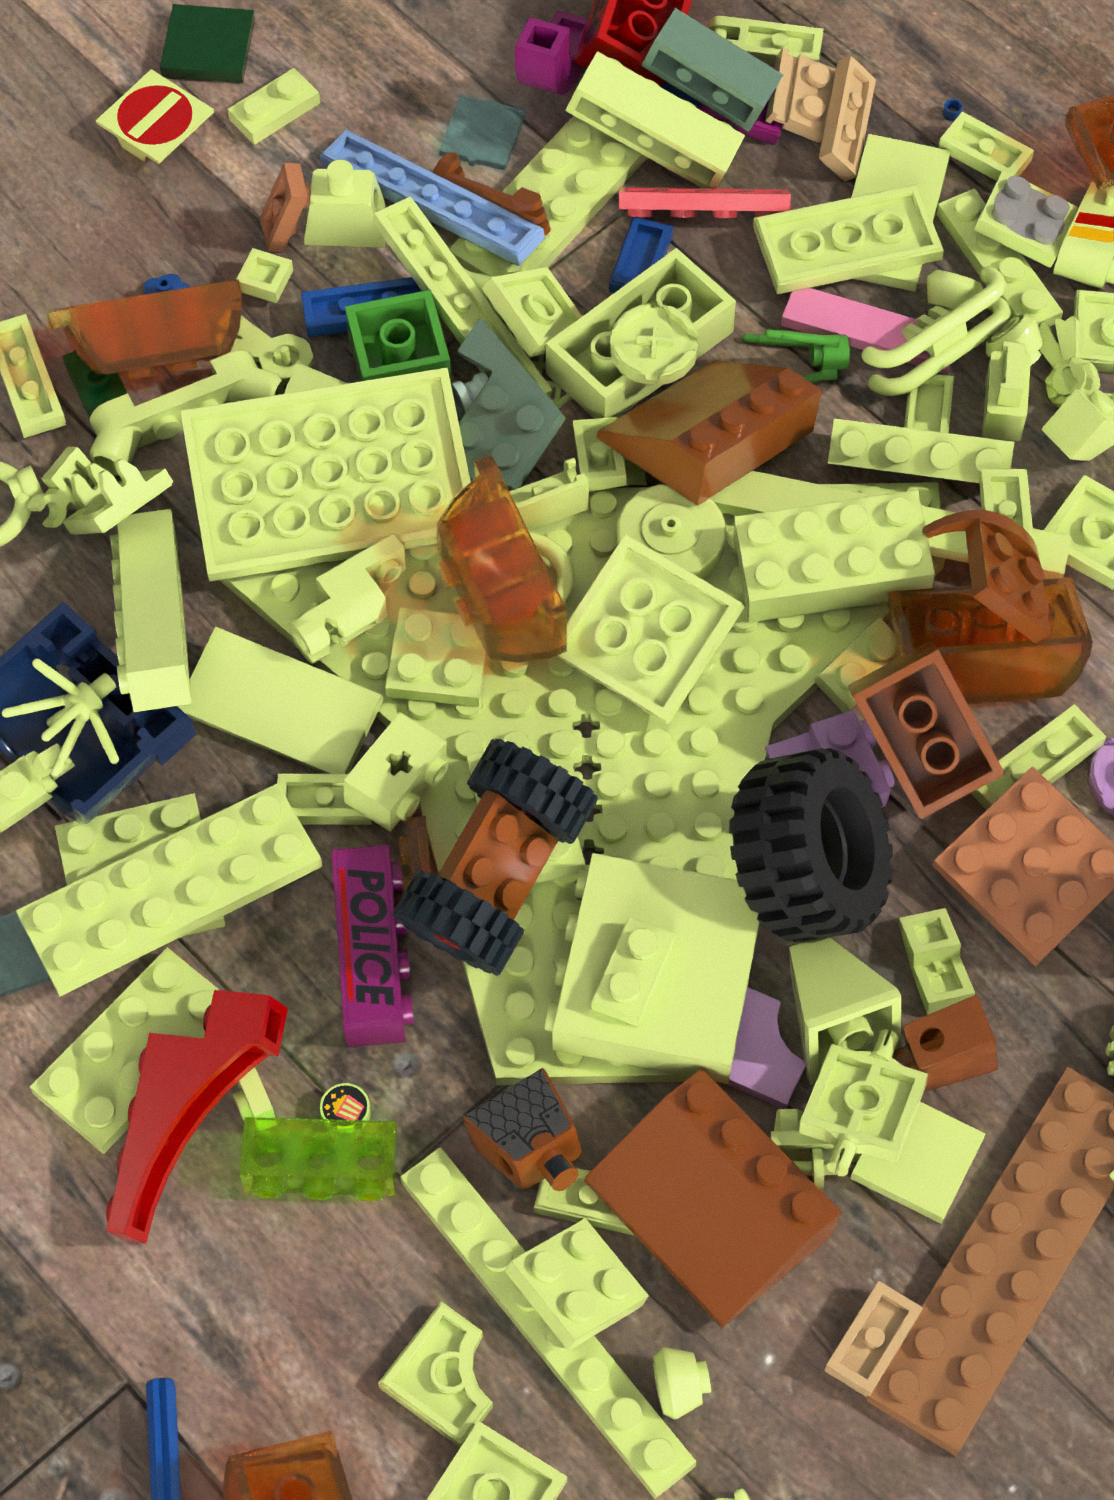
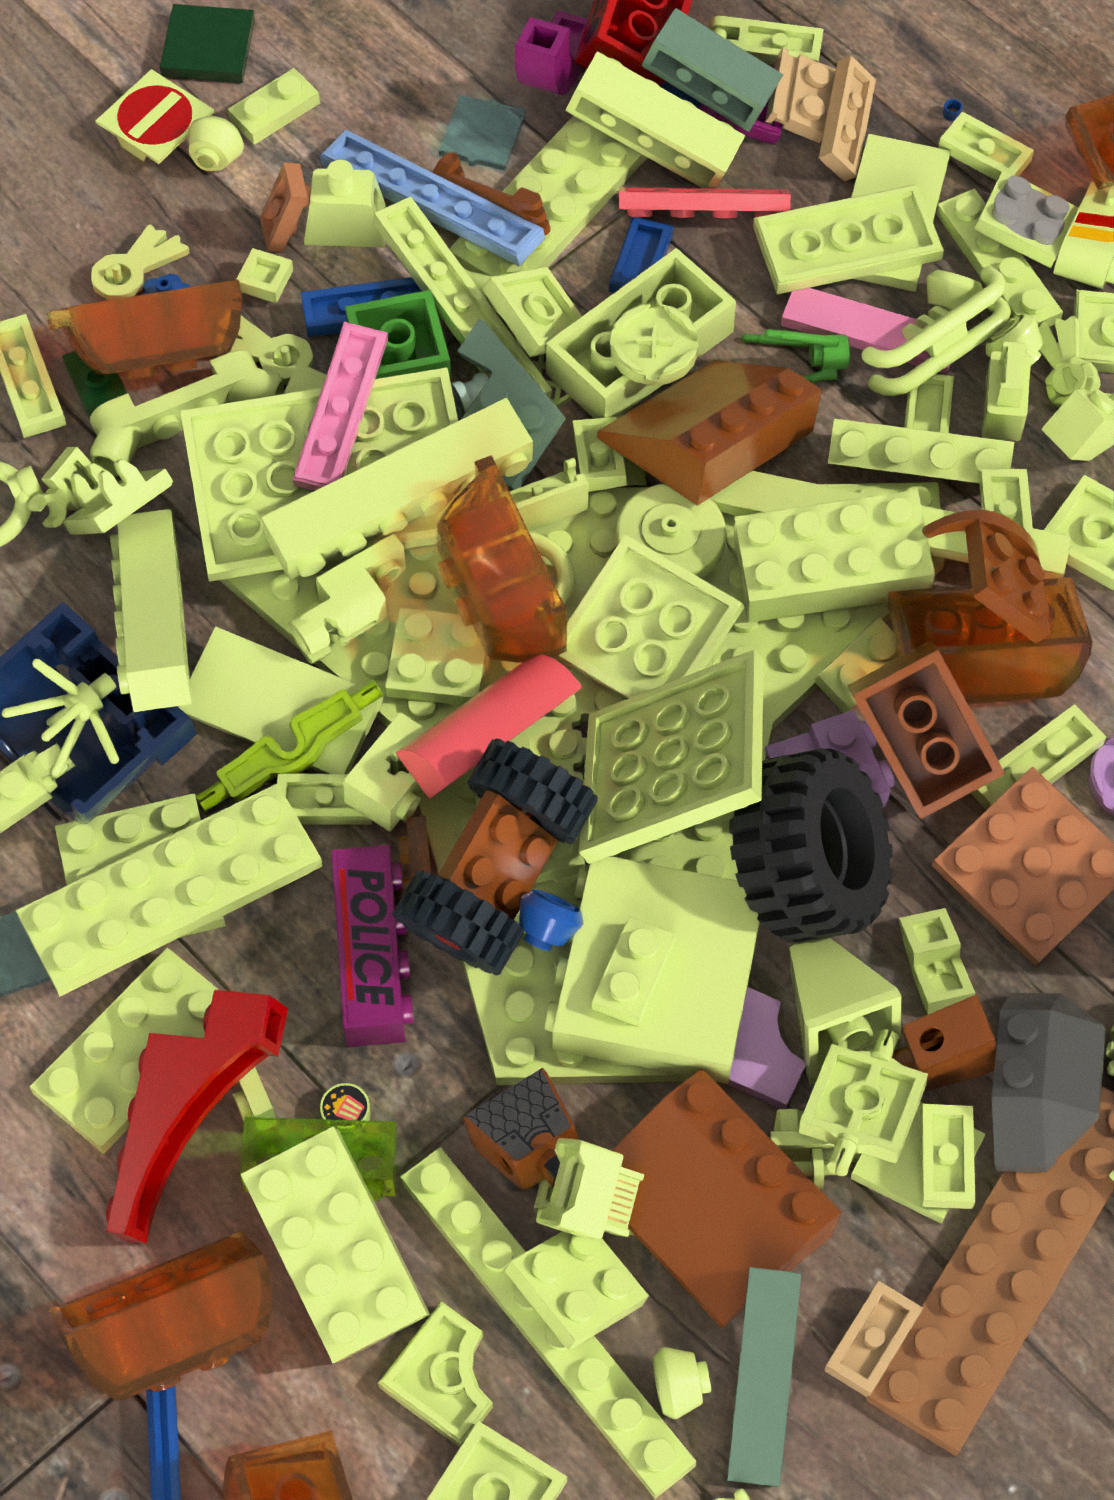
none -> clear orange windscreen [48,1231,273,1401]
none -> yellowish green piece [91,224,190,302]
none -> yellowish green cone [189,116,244,171]
none -> lime piece [195,679,384,812]
none -> yellowish green brick [240,1126,430,1363]
none -> yellowish green brick [261,397,533,580]
none -> bright pink tile [293,322,388,491]
none -> coral brick [395,654,582,799]
none -> blue cone [519,889,584,951]
none -> yellowish green piece [536,1138,644,1240]
none -> yellowish green plate [579,649,764,864]
none -> sand green tile [727,1267,802,1487]
none -> yellowish green plate [920,1104,975,1209]
none -> dark grey wedge [991,993,1106,1172]

